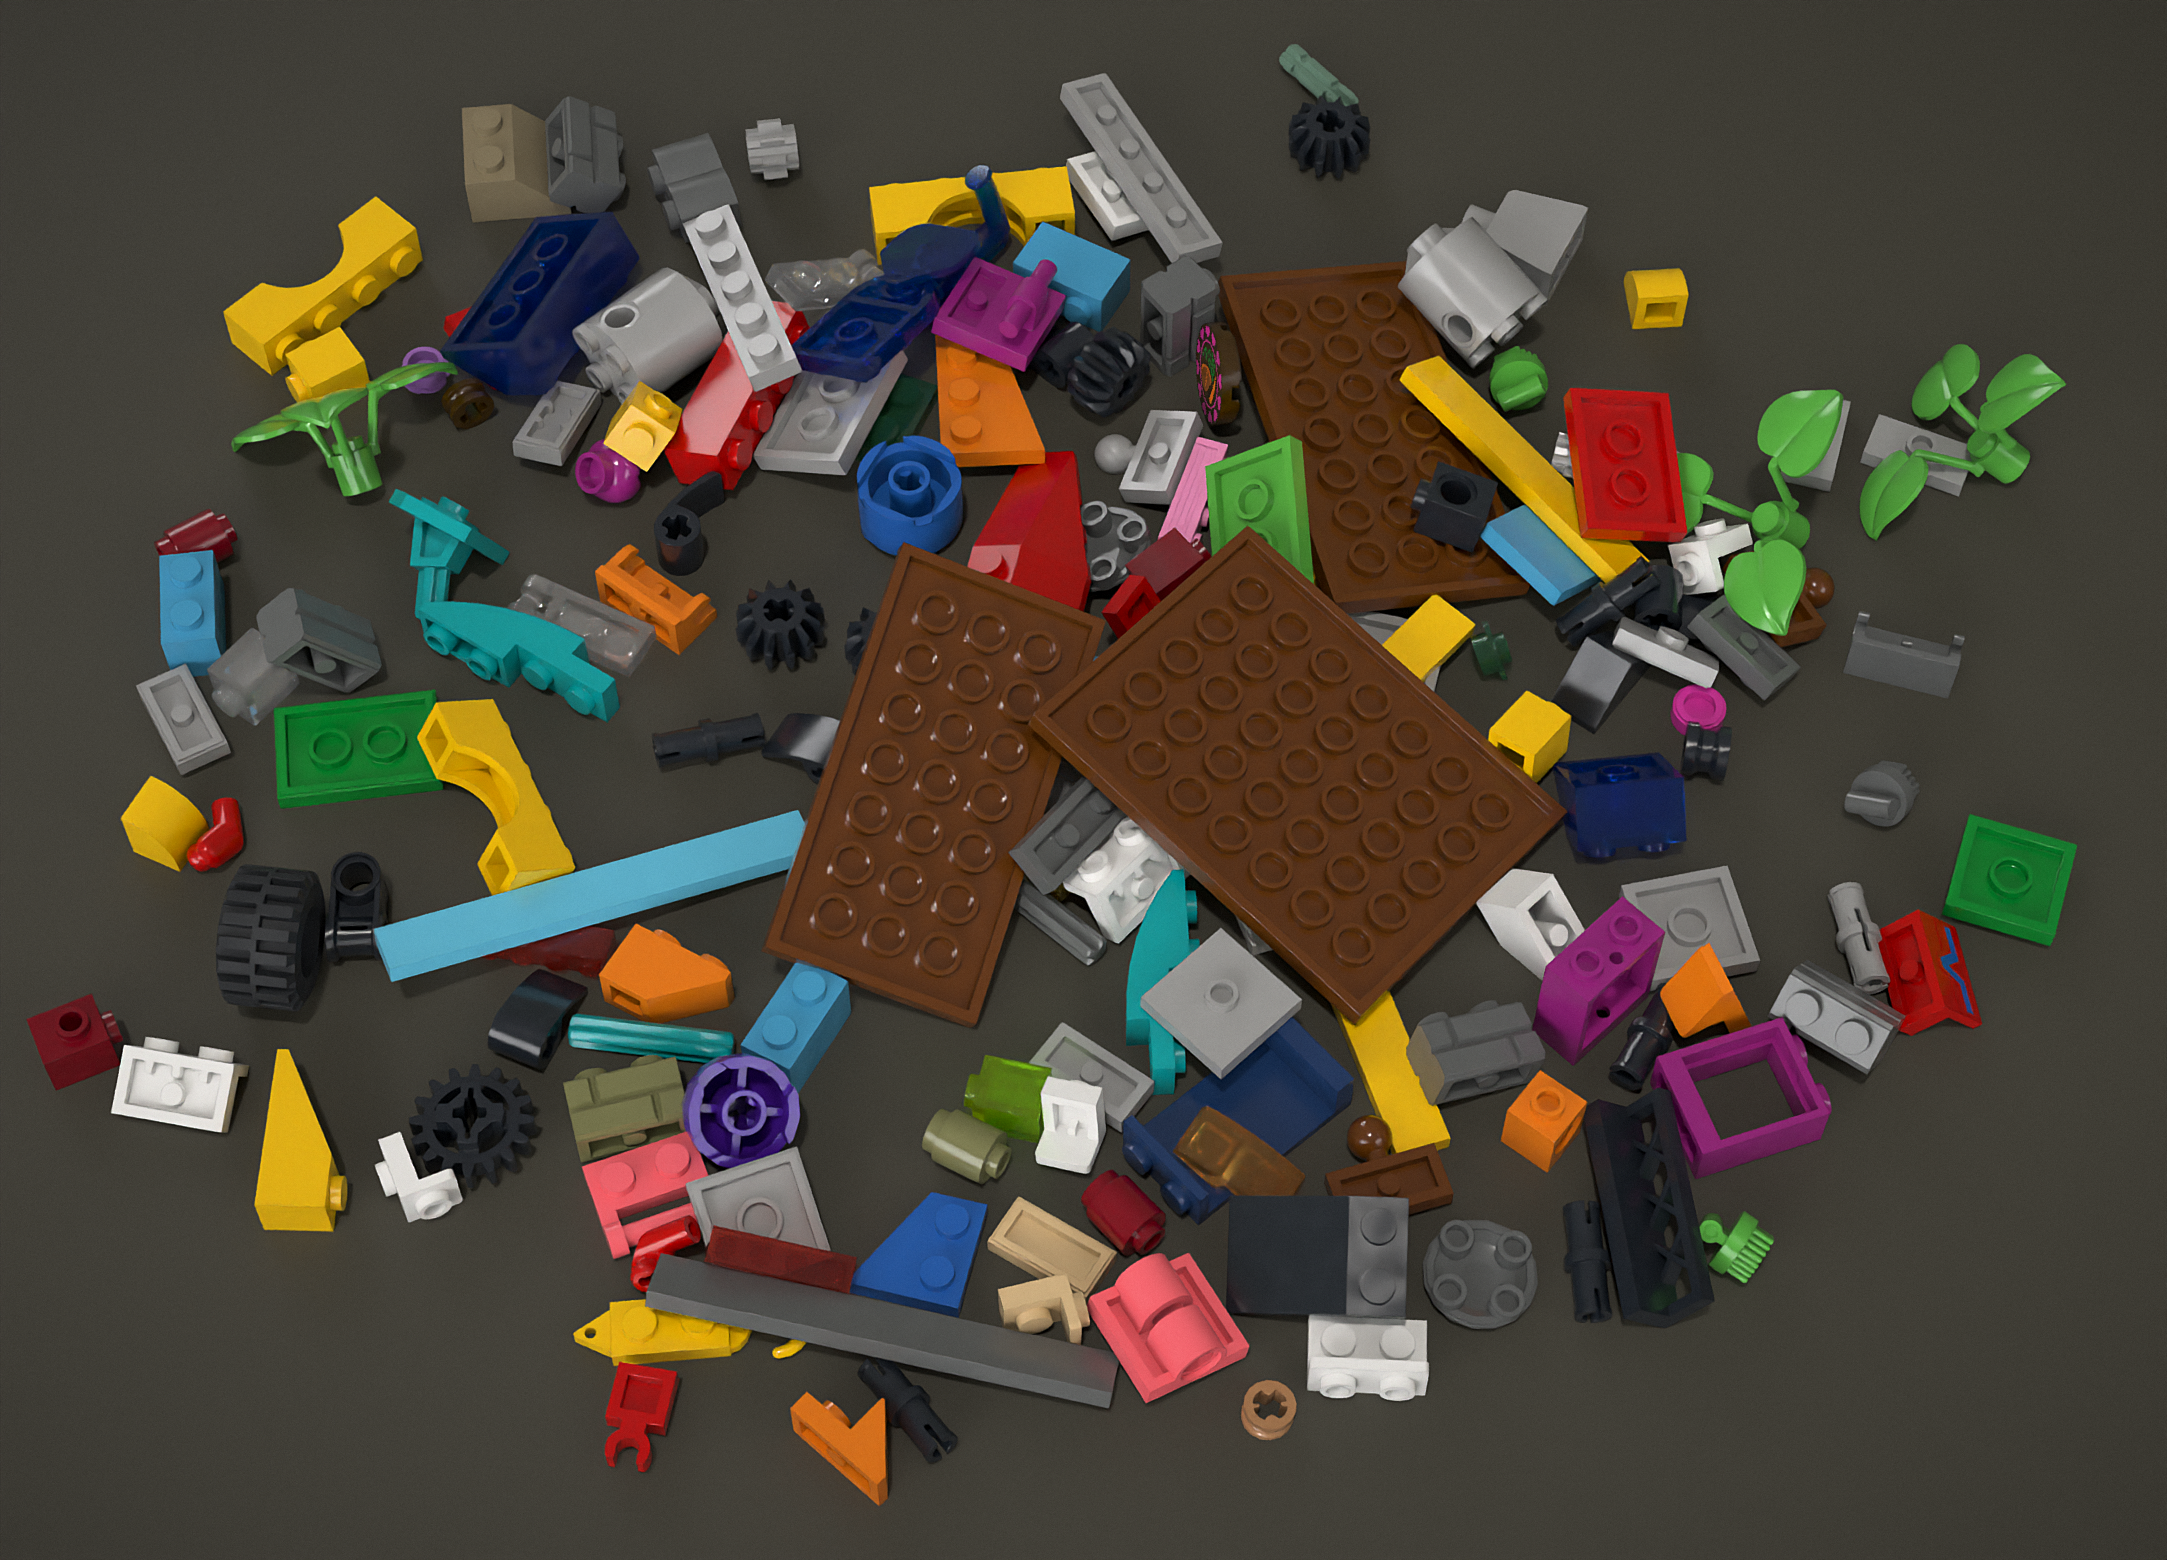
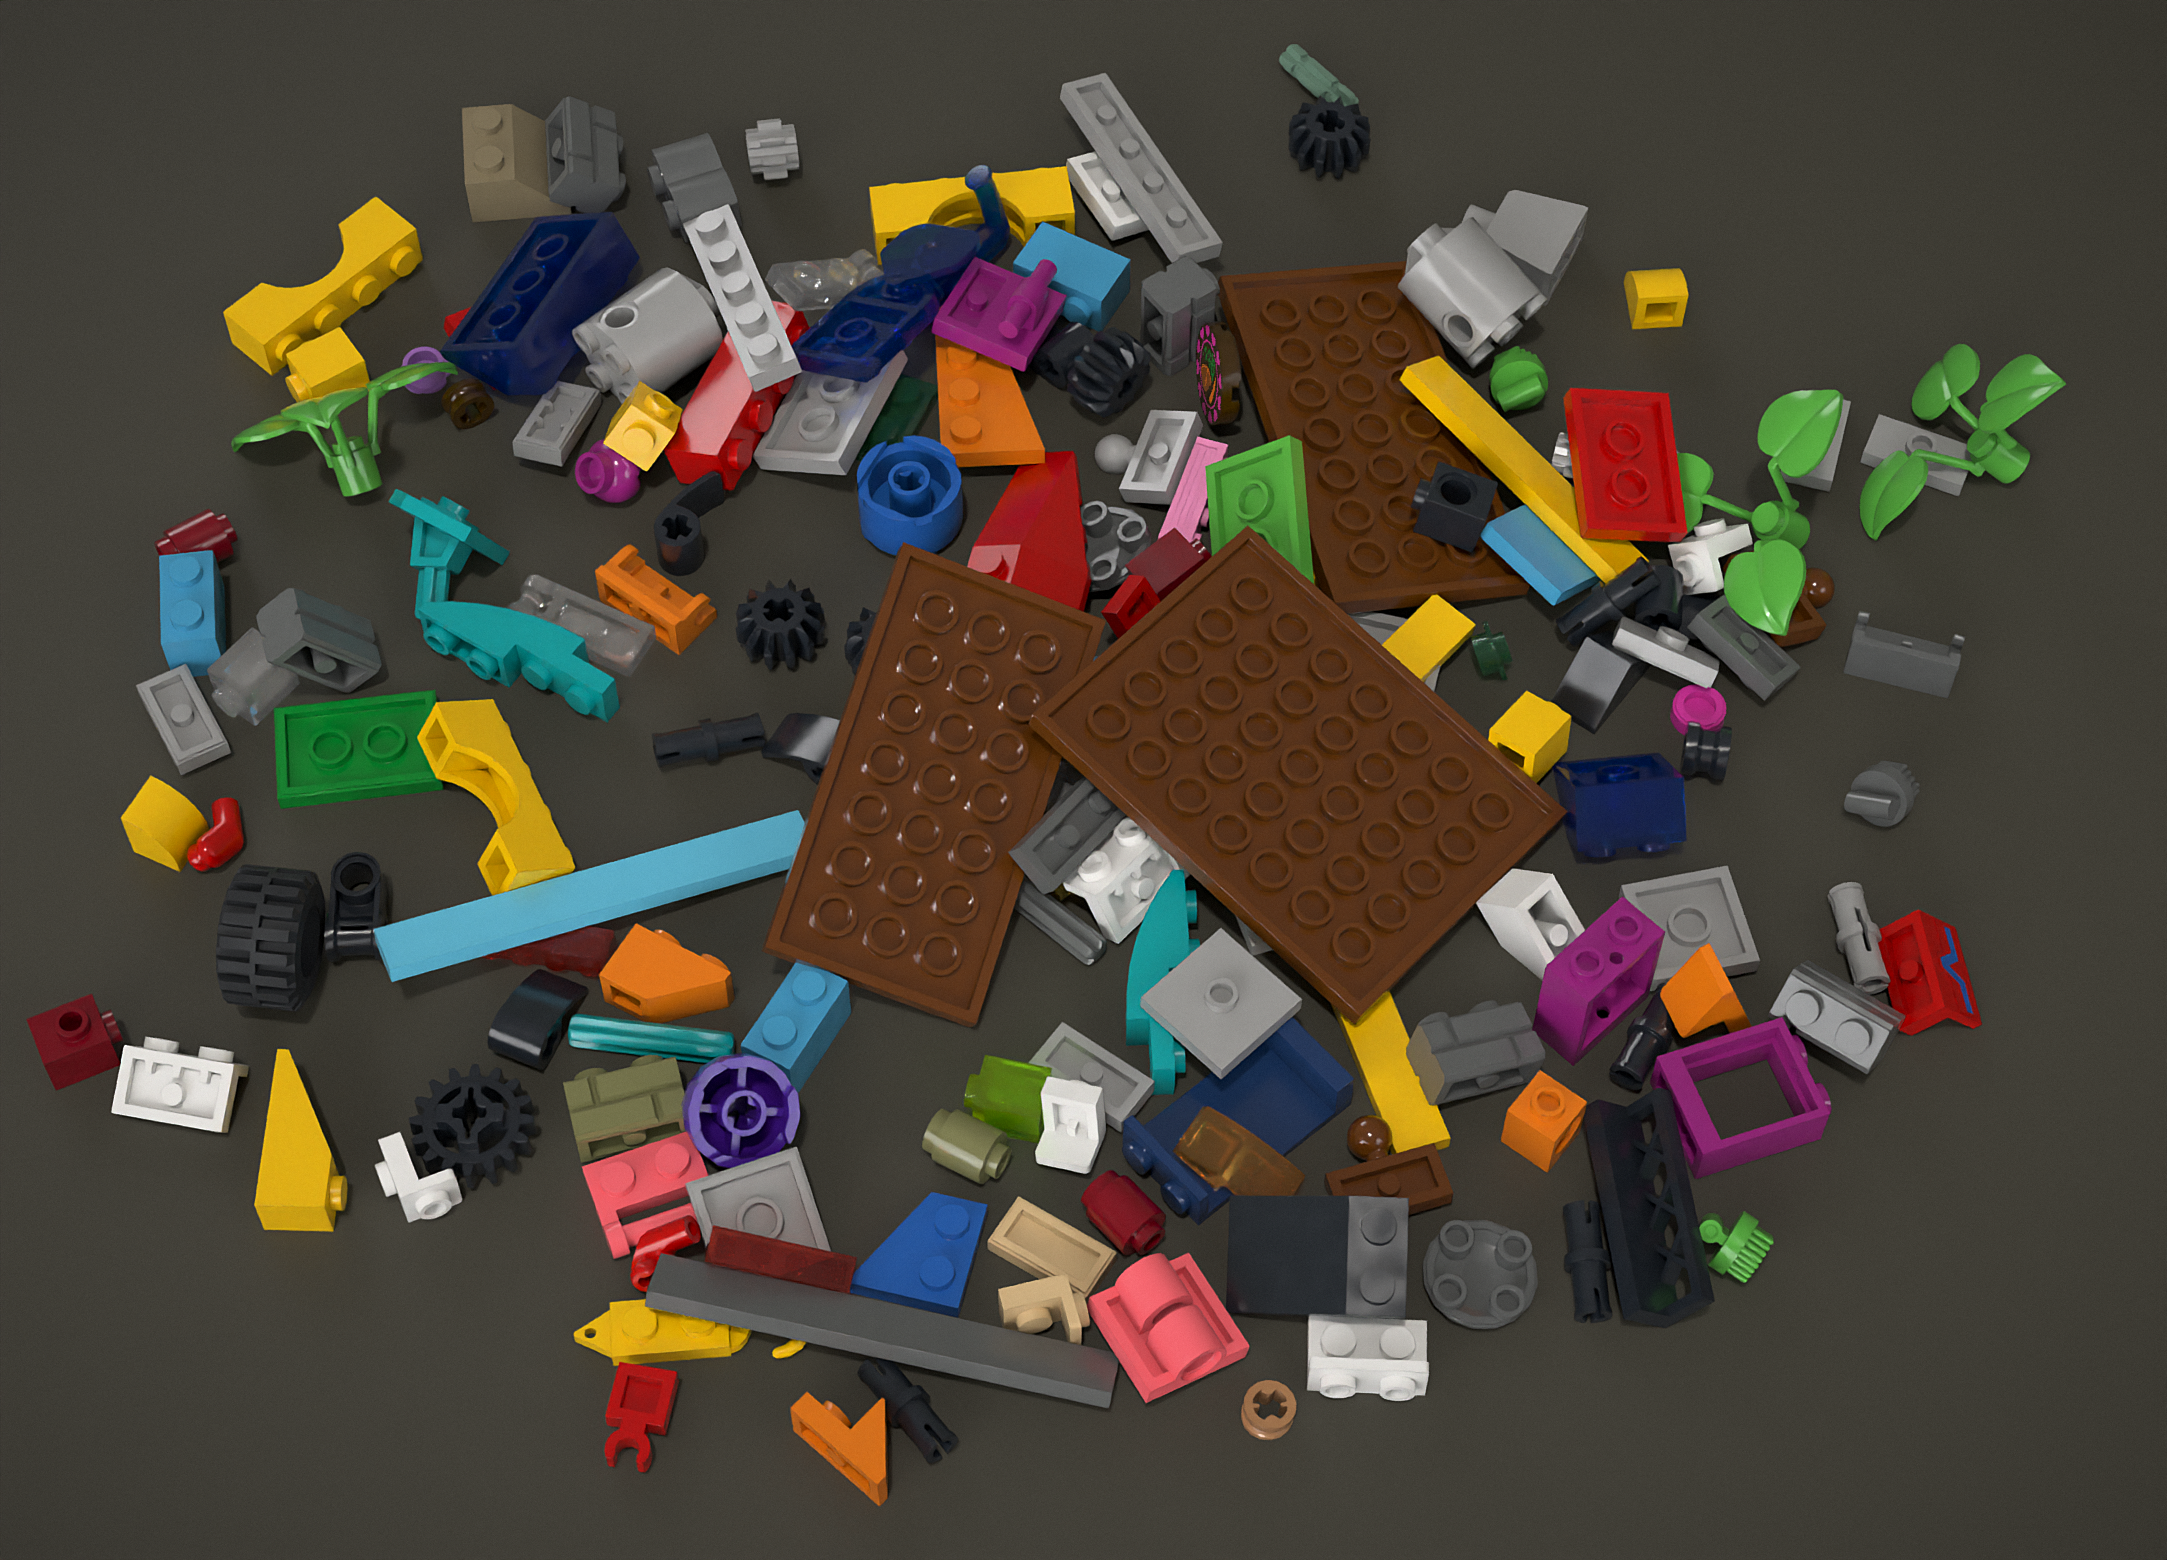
green plate [1941,814,2077,946] -> none

